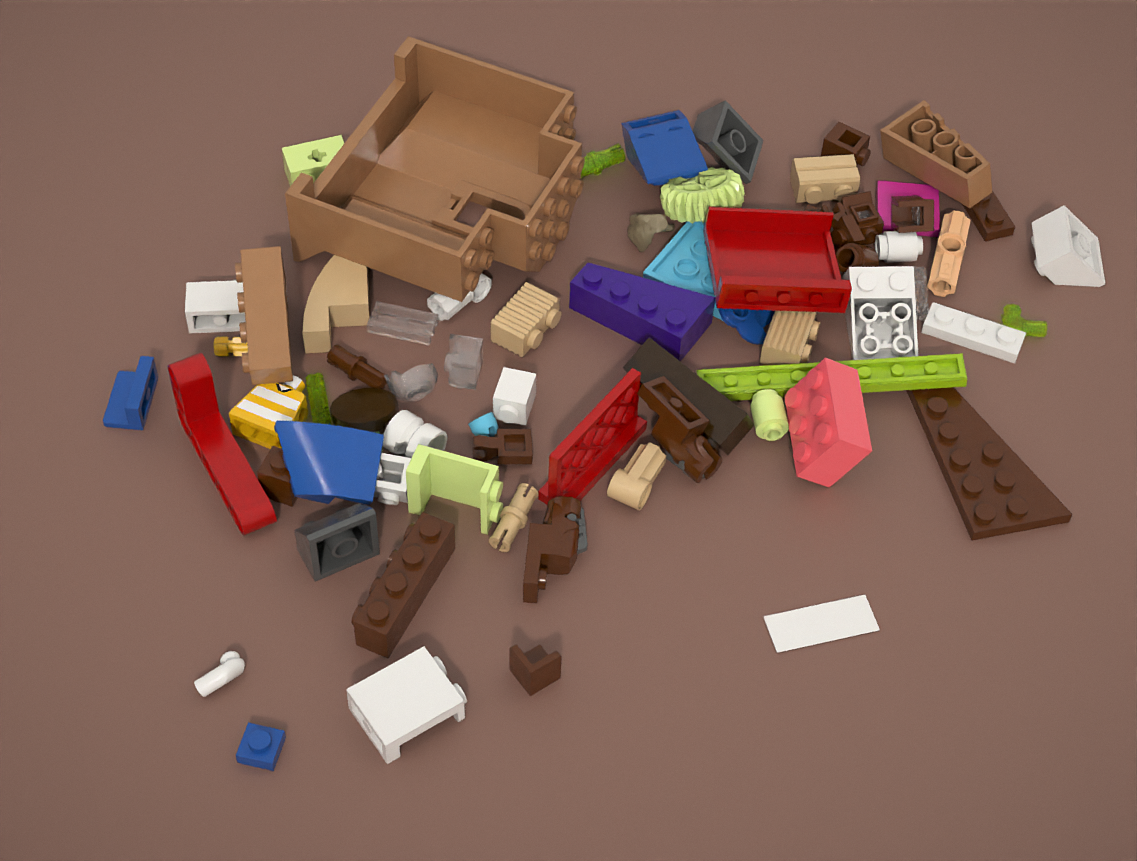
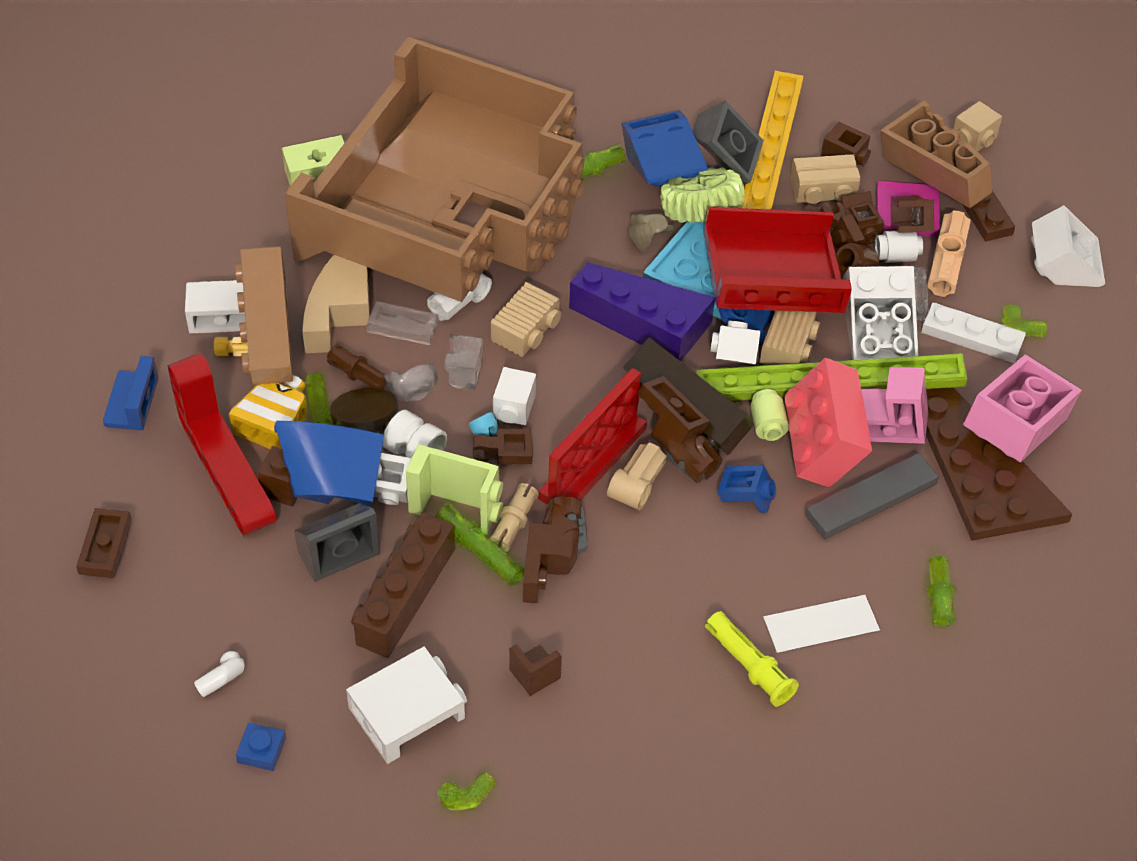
none -> reddish brown plate [76,508,132,578]
none -> clear neon green pin [435,504,525,587]
none -> clear neon green arm [438,772,496,810]
none -> neon yellow pin [705,611,799,707]
none -> white brick [710,321,760,365]
none -> blue bracket [717,465,776,513]
none -> yellow plate [741,71,804,210]
none -> dark grey tile [805,453,939,539]
none -> bright pink brick [861,367,928,443]
none -> clear neon green axle [927,555,956,627]
none -> tan brick [954,101,1002,151]
none -> bright pink brick [963,354,1082,463]

